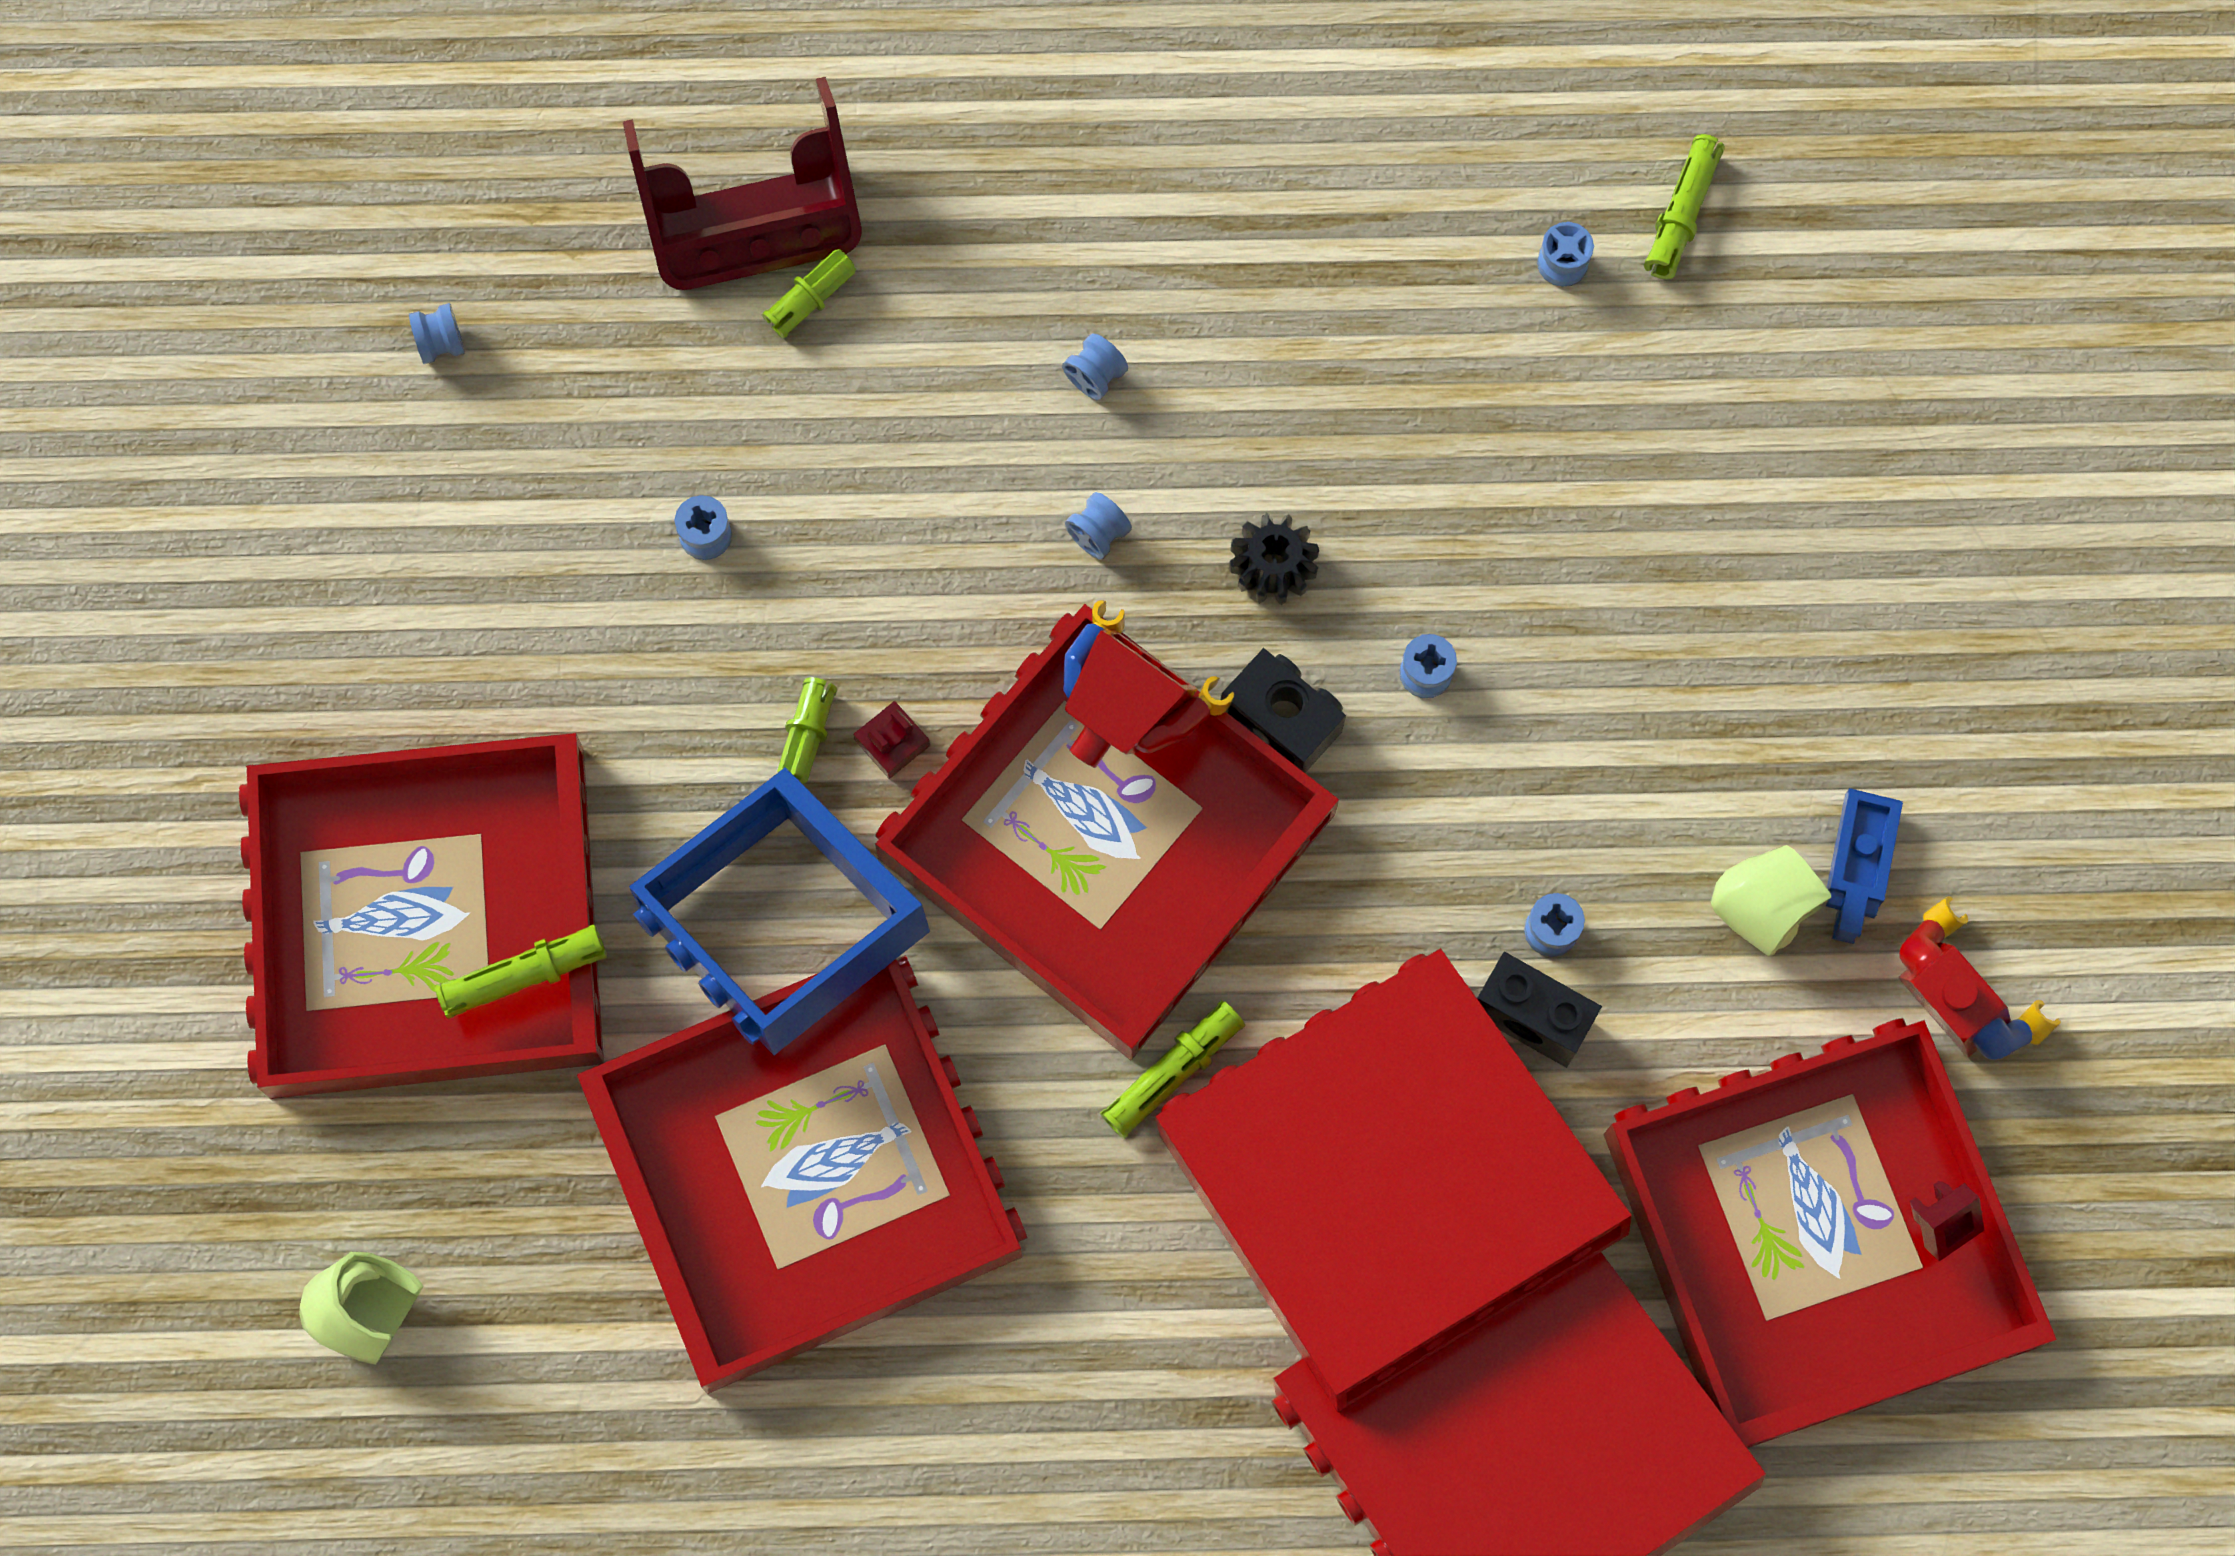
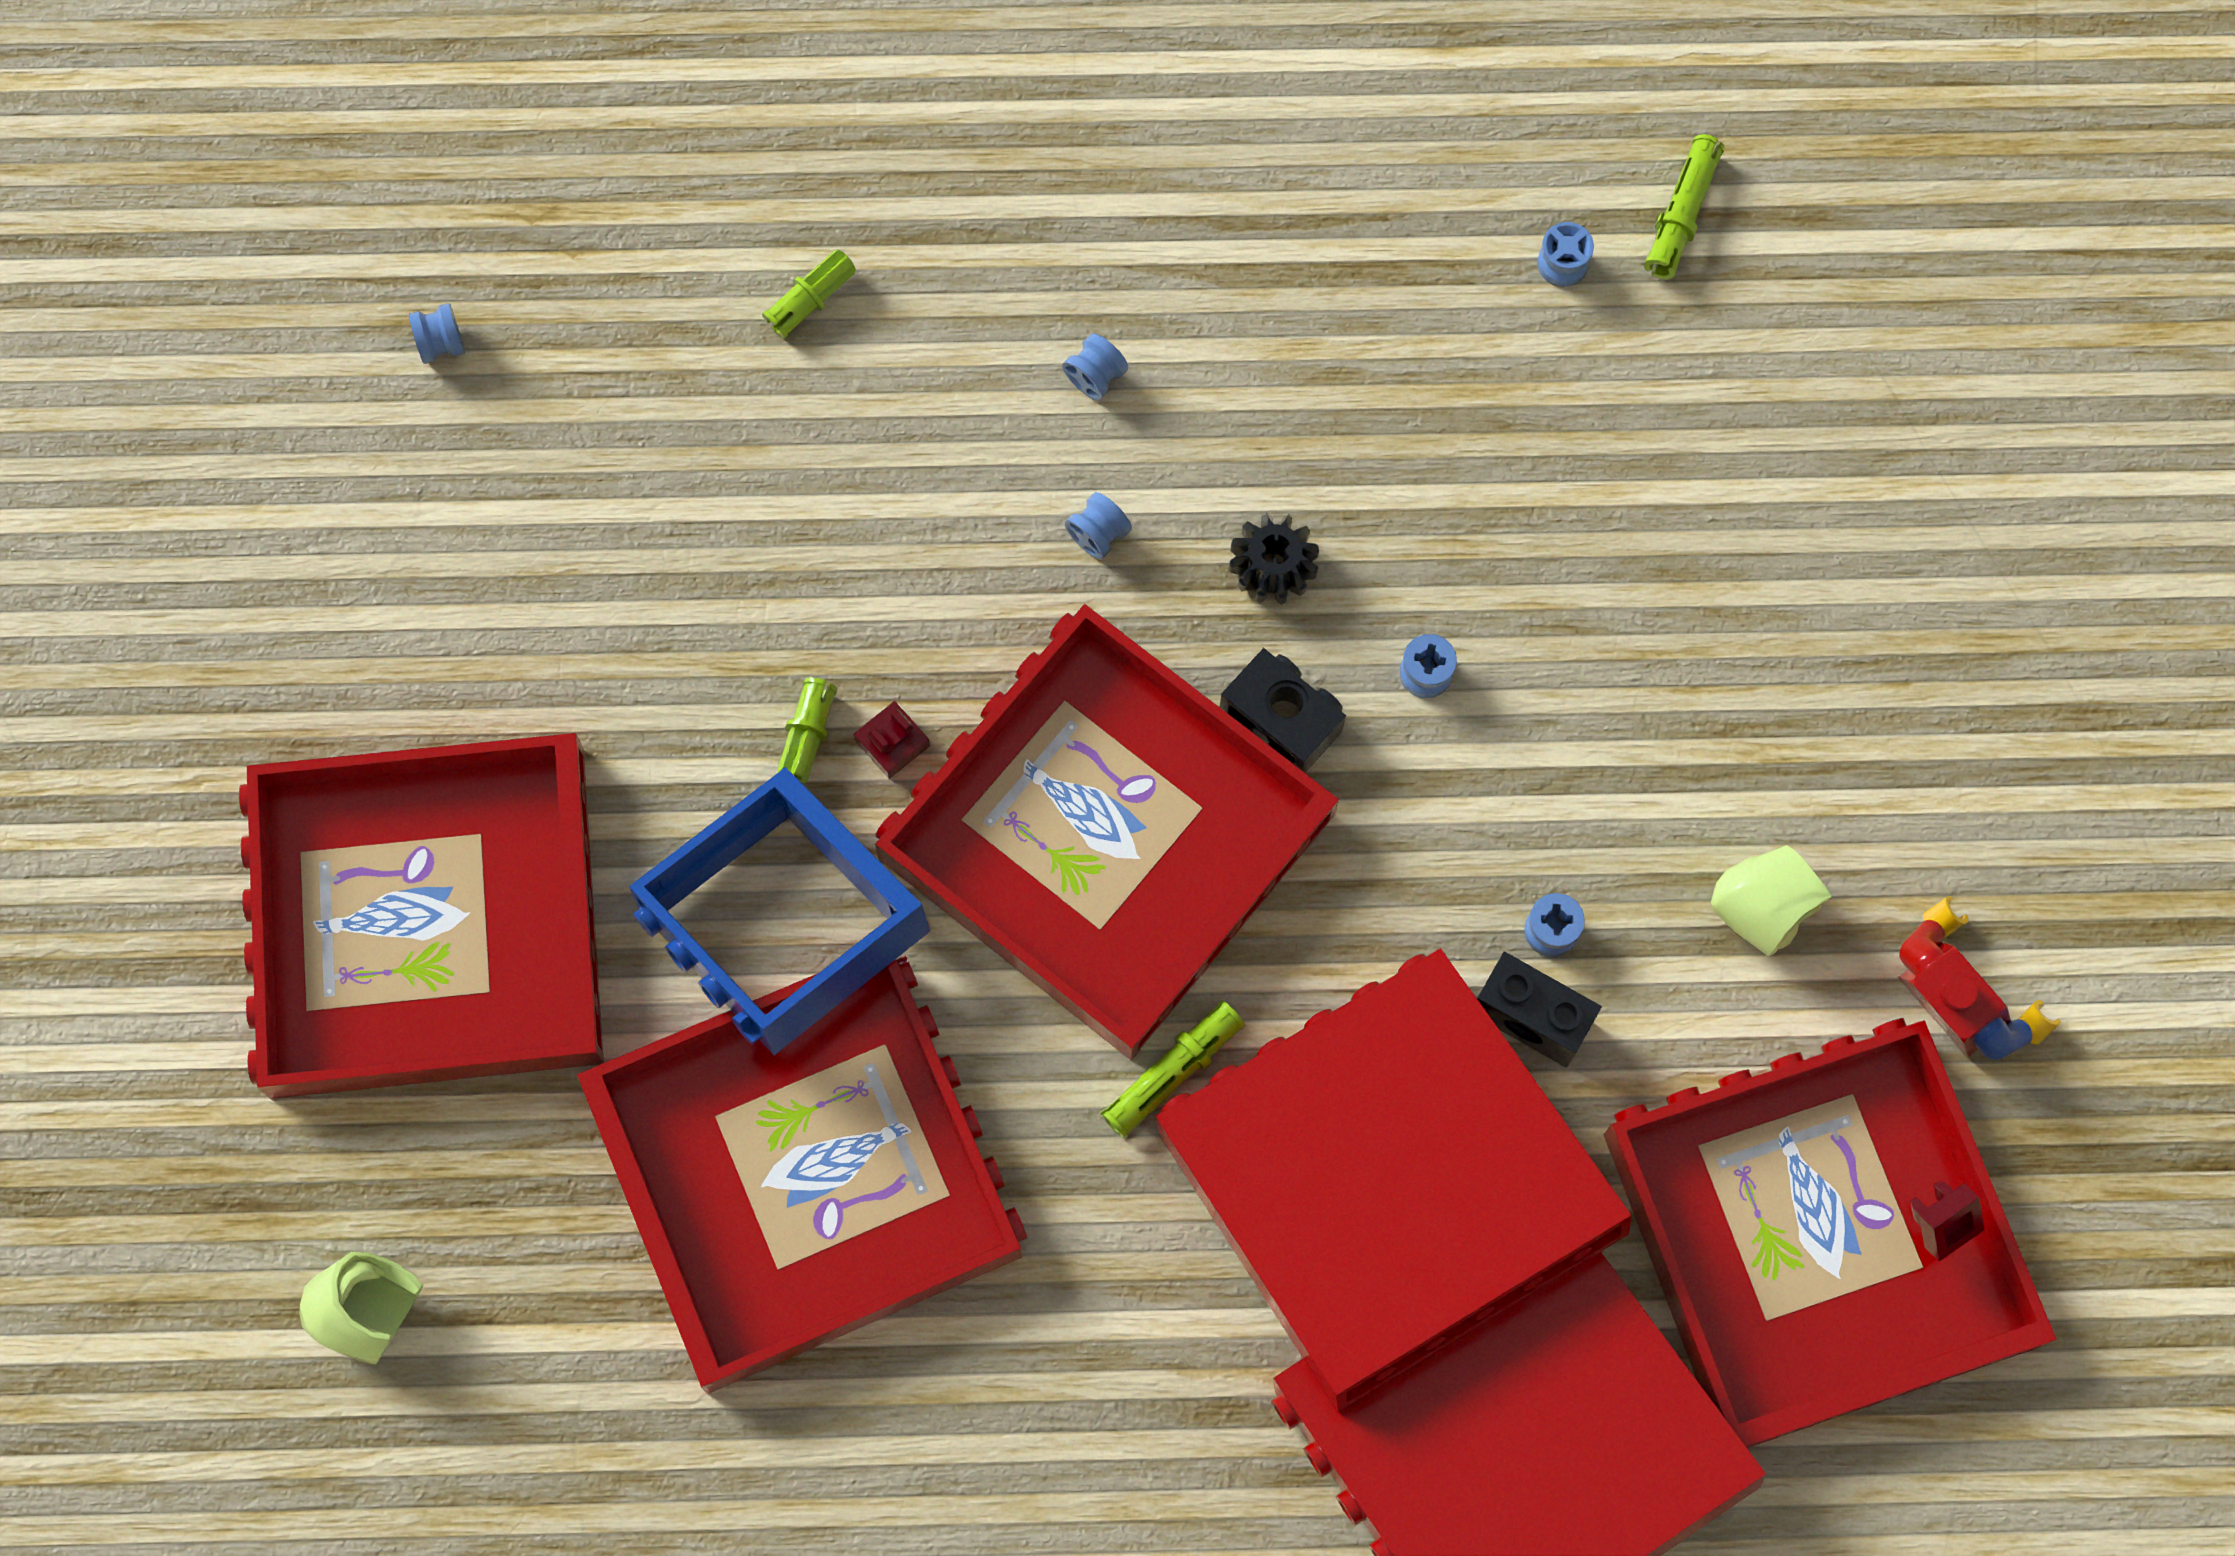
lime pin [435,924,607,1019] -> none
dark red windscreen [623,77,862,290] -> none
medium blue wheel [674,495,732,560] -> none
red torso [1063,600,1234,768] -> none
blue hinge [1826,788,1903,944] -> none

